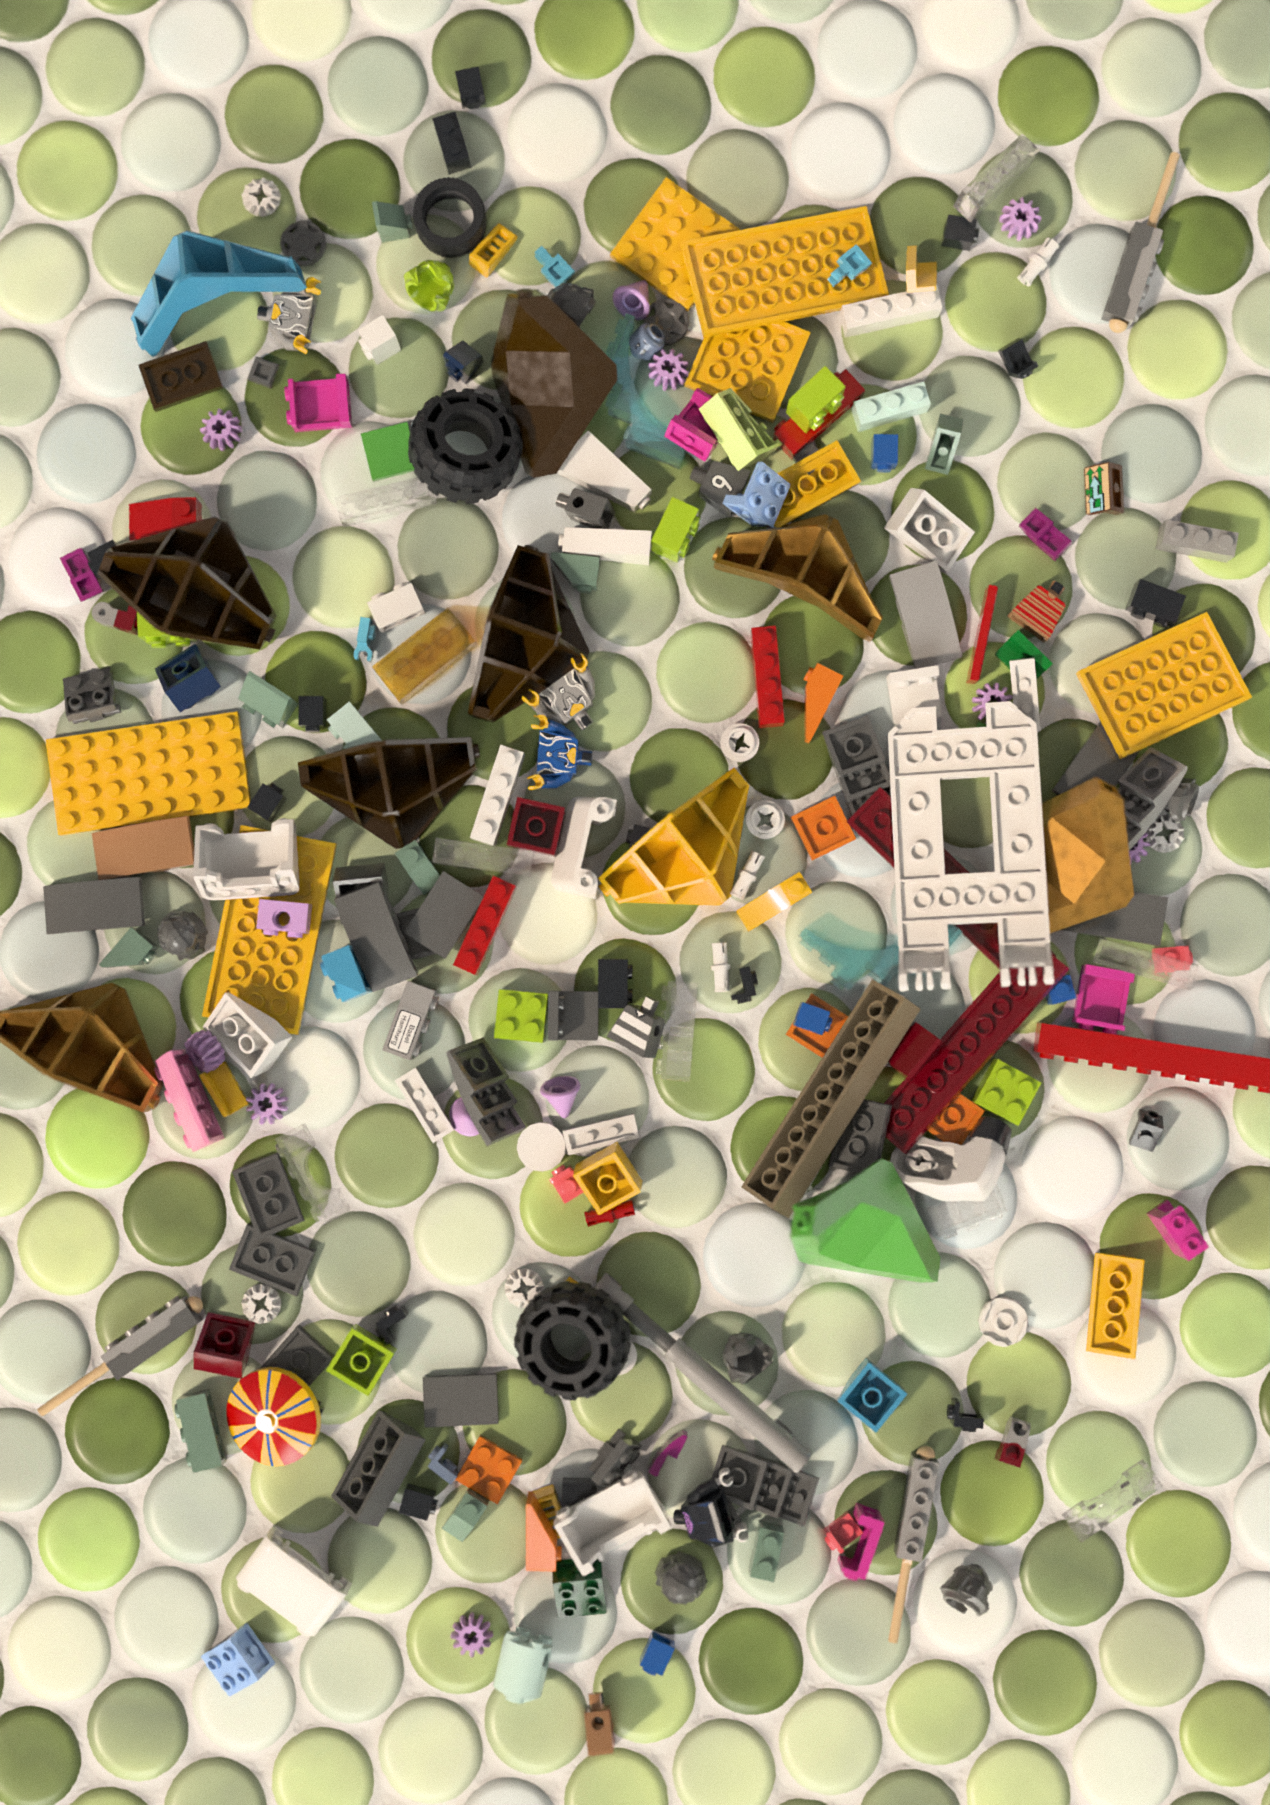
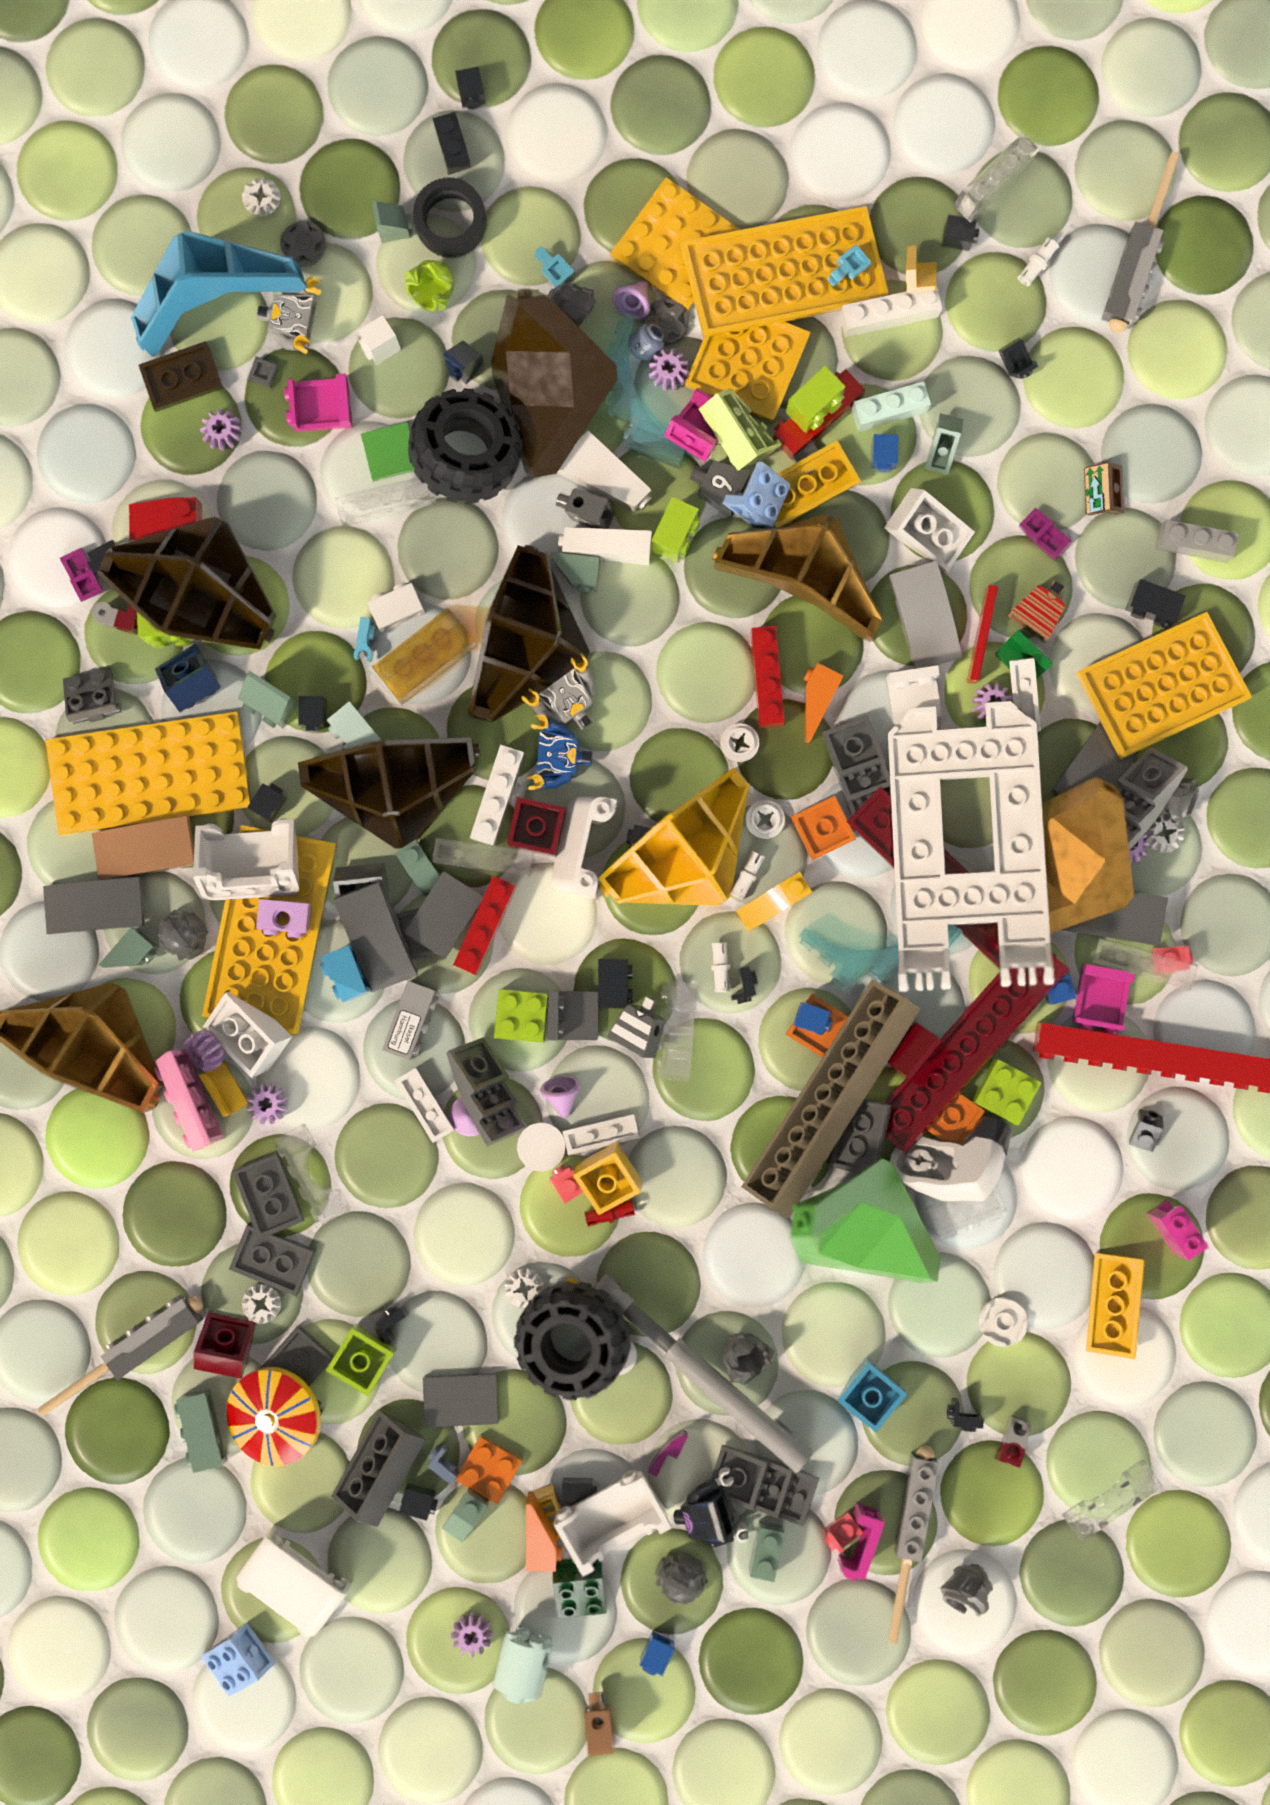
yellow slope [469,223,518,277] -> none
dark grey plate [589,1428,642,1486] -> none
lavender gear [999,197,1041,241] -> none

